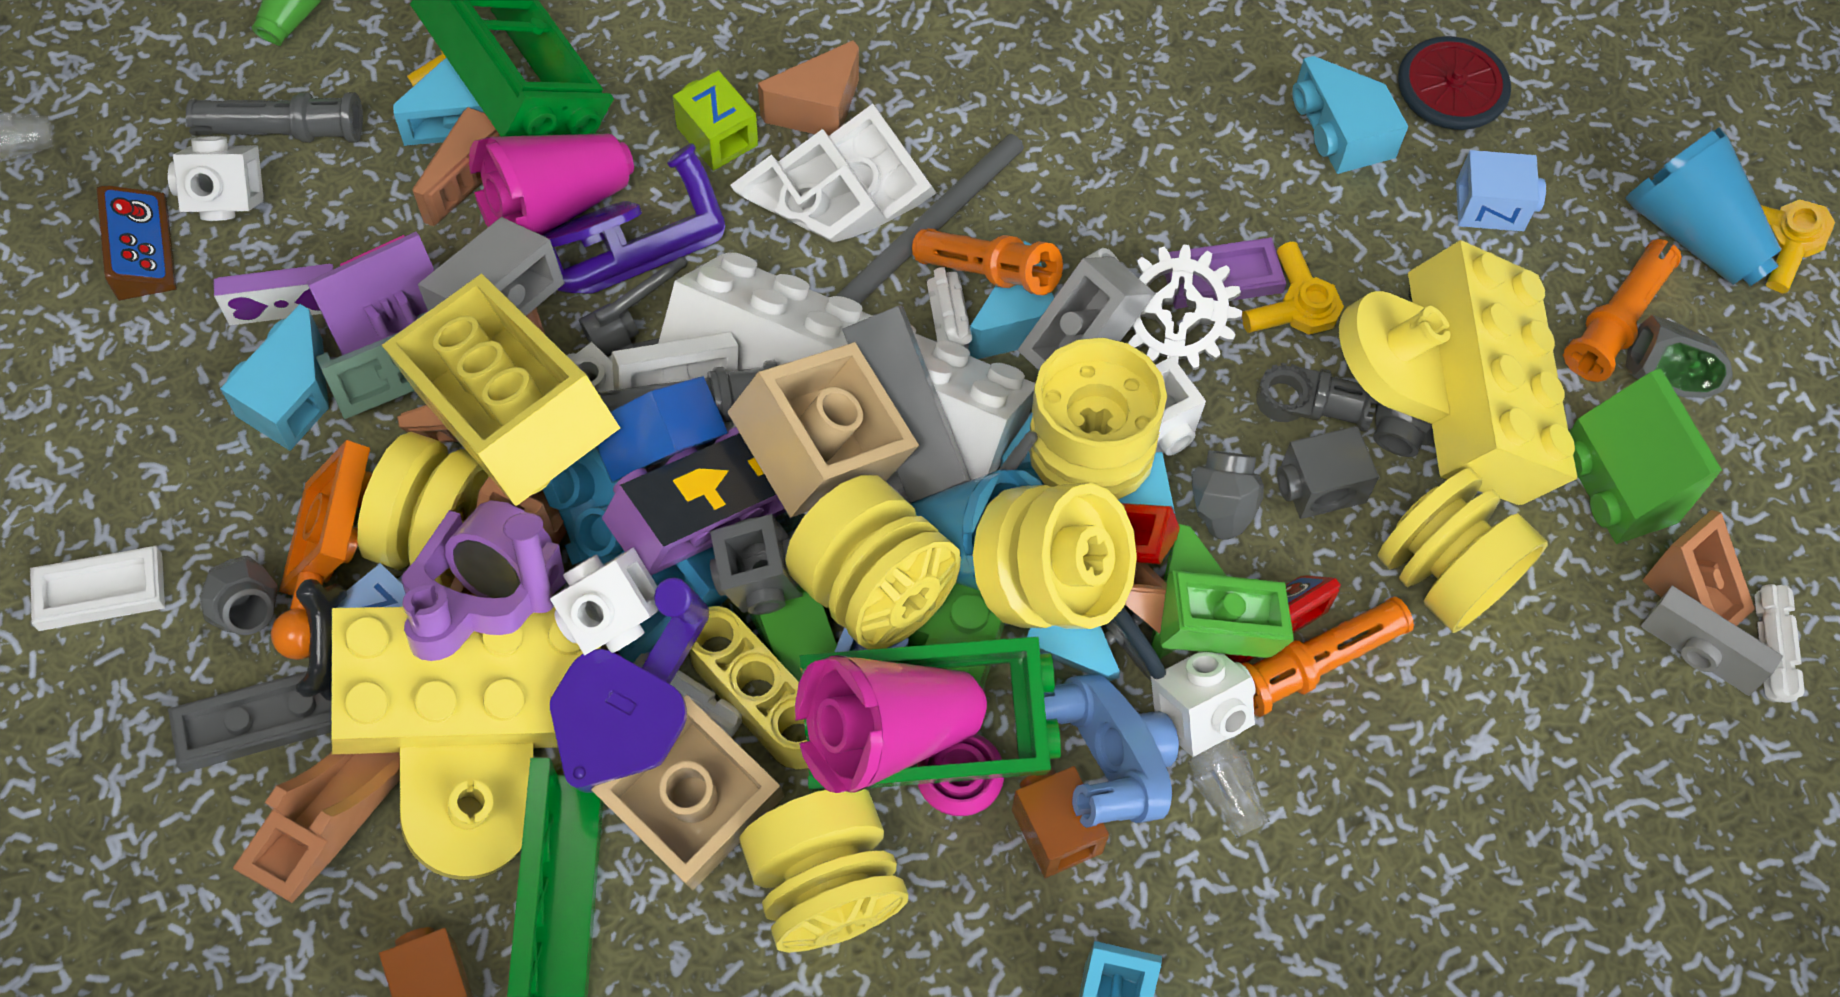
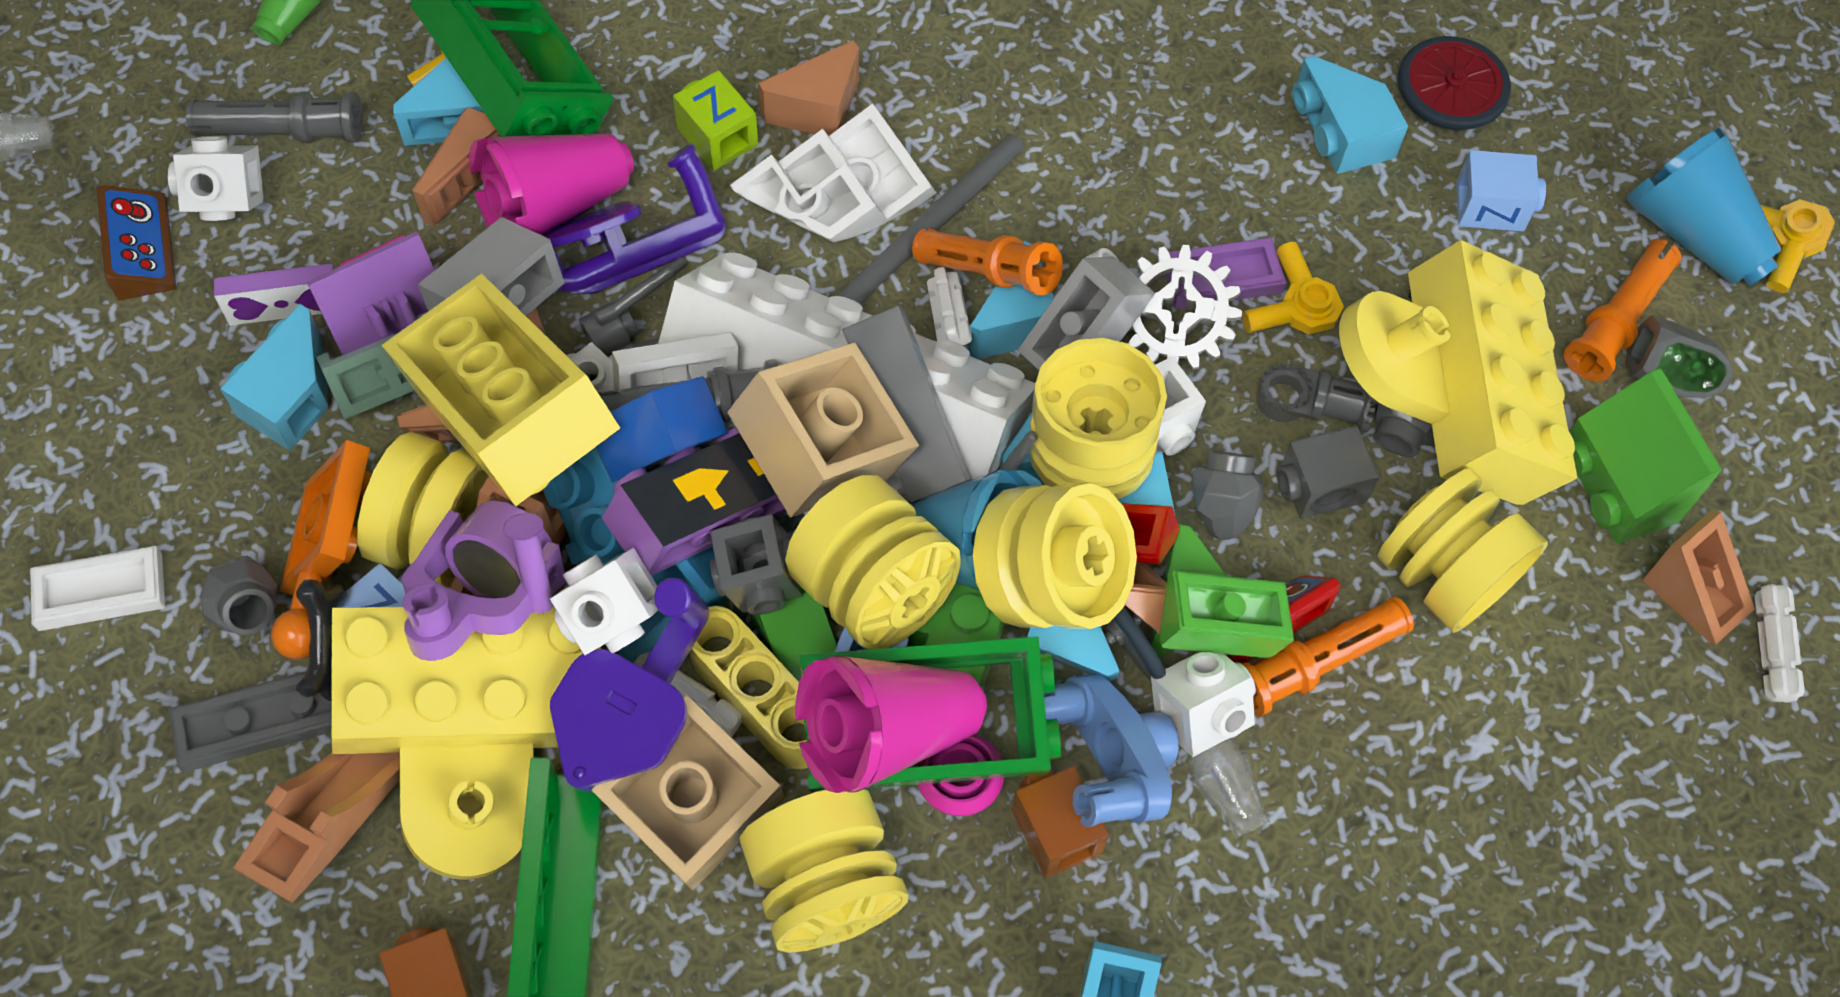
light grey plate [1640,586,1783,696] -> none

